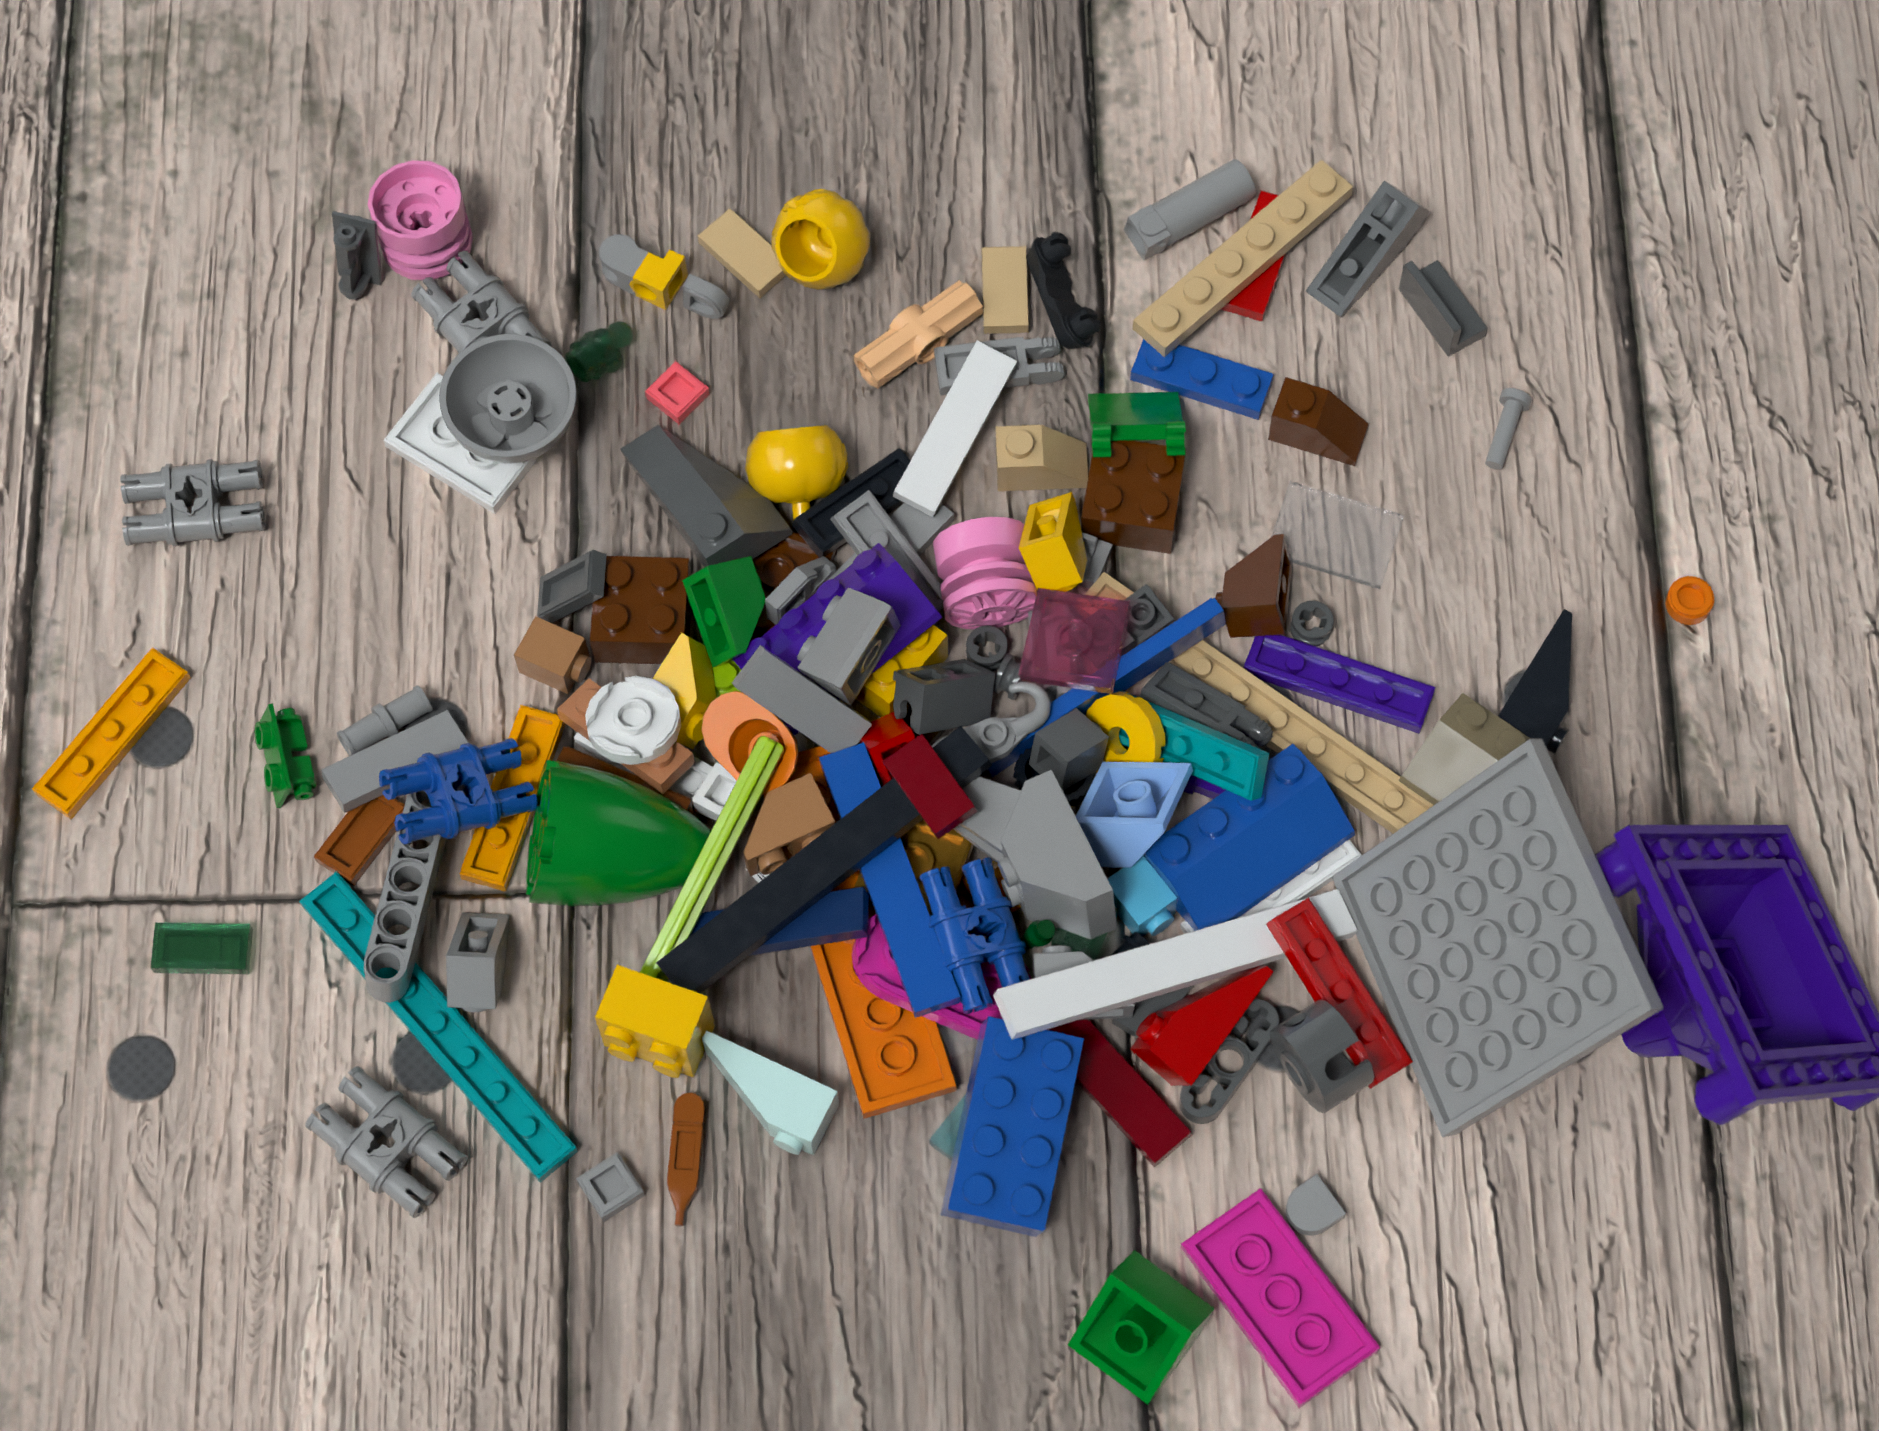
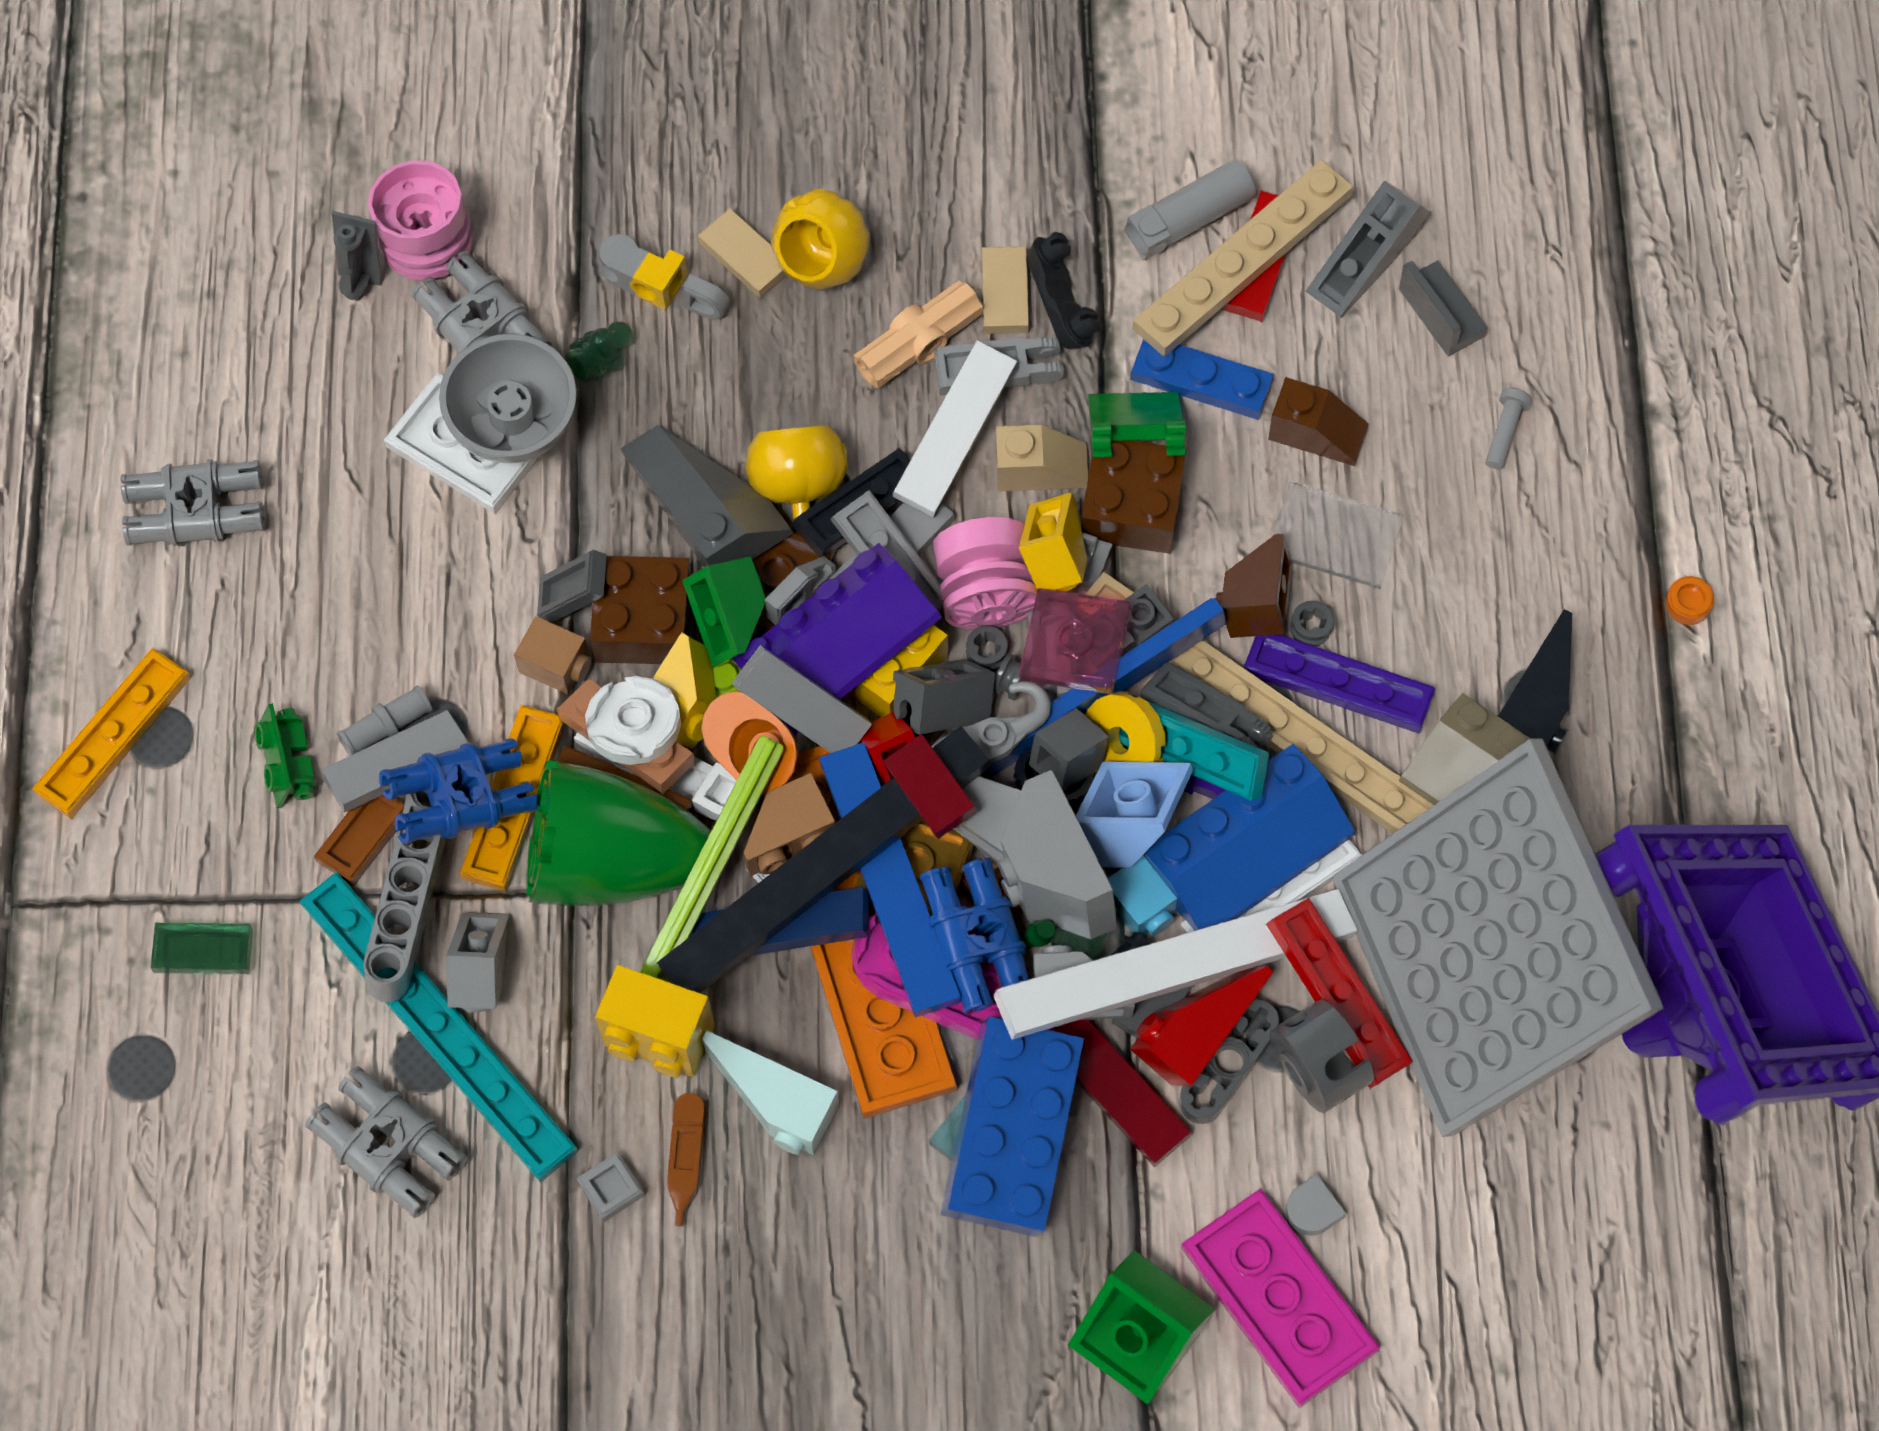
coral tile [645,361,710,425] -> none
light grey slope [797,587,901,705] -> none

